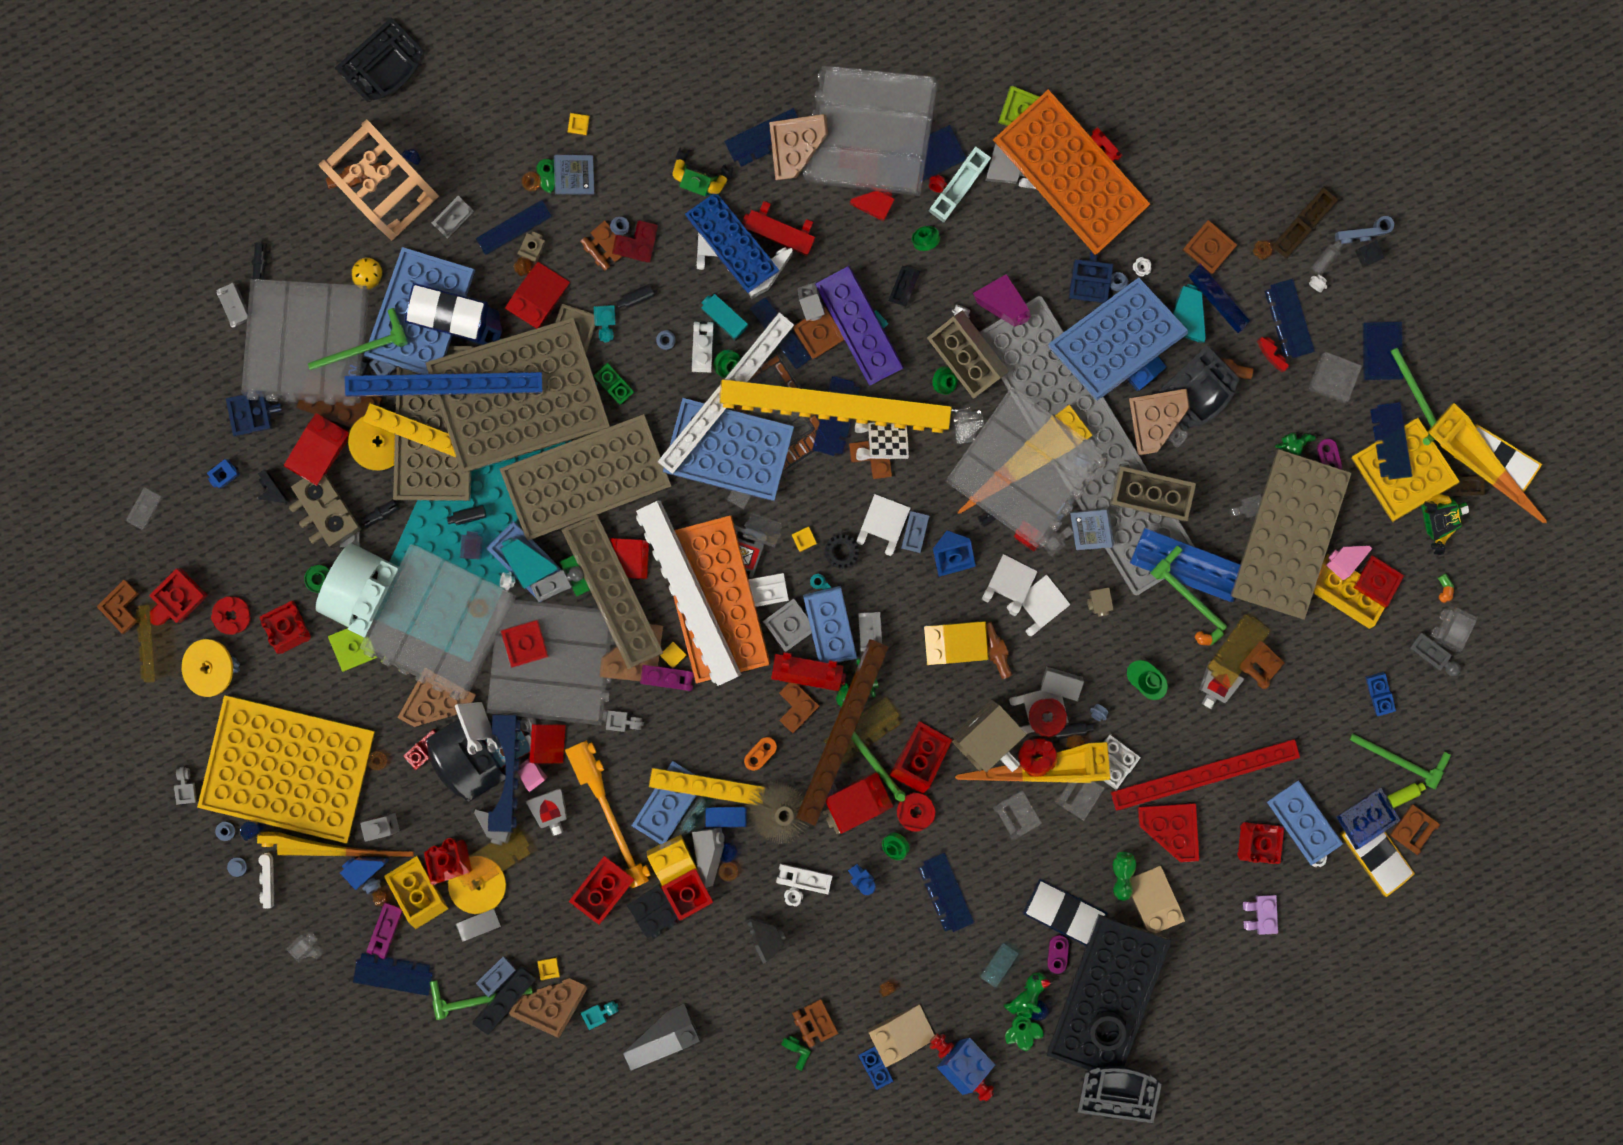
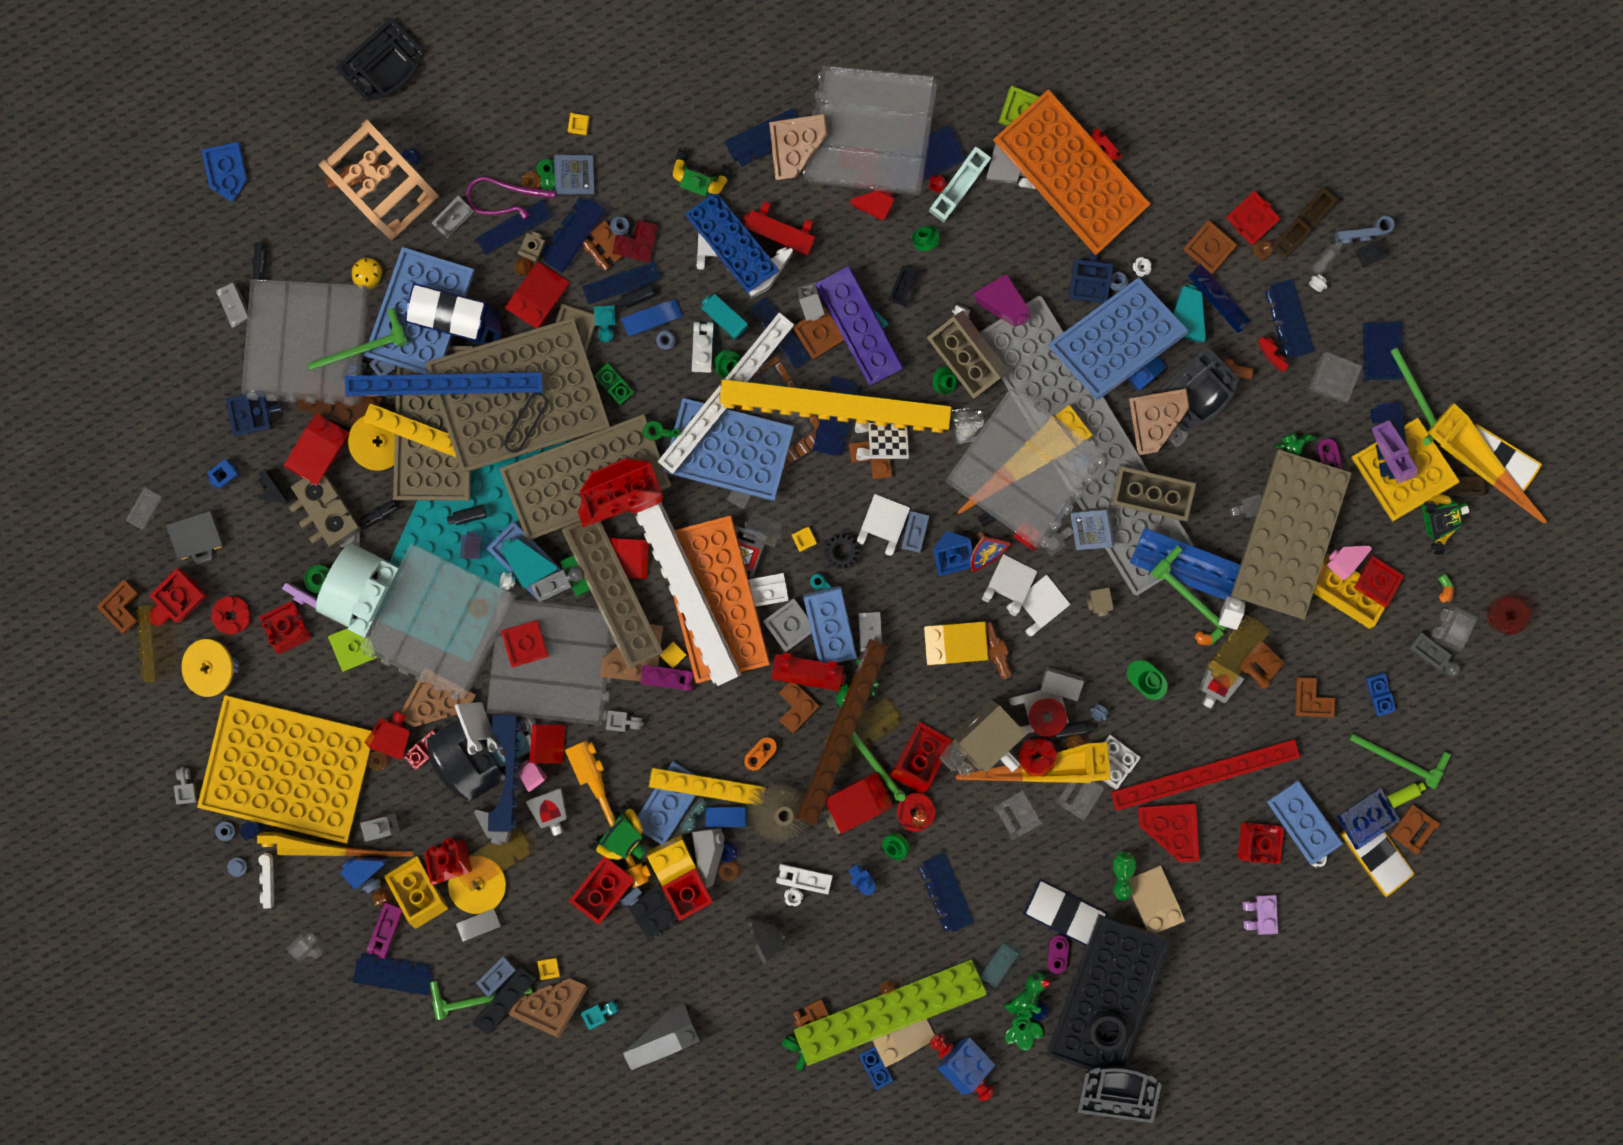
none -> dark grey piece [166,510,224,565]
none -> blue tile [201,142,247,203]
none -> lavender plate [282,582,317,608]
none -> red torso [364,711,410,760]
none -> magenta piece [466,176,556,220]
none -> black piece [504,393,548,453]
none -> clear blue windscreen [541,197,606,273]
none -> red slope [578,458,663,528]
none -> clear blue tile [582,261,661,305]
none -> torso [589,801,647,860]
none -> sand blue plate [619,887,642,906]
none -> blue slope [621,299,683,338]
none -> green plate [642,421,680,441]
none -> lime plate [794,959,986,1066]
none -> clear orange plate [912,809,928,828]
none -> clear plate [939,743,974,777]
none -> shield [970,532,1011,572]
none -> white brick [1219,596,1246,630]
none -> red plate [1226,191,1280,246]
none -> dark orange plate [1295,677,1335,717]
none -> medium lavender slope [1372,421,1418,484]
none -> clear red brick [1486,596,1531,635]

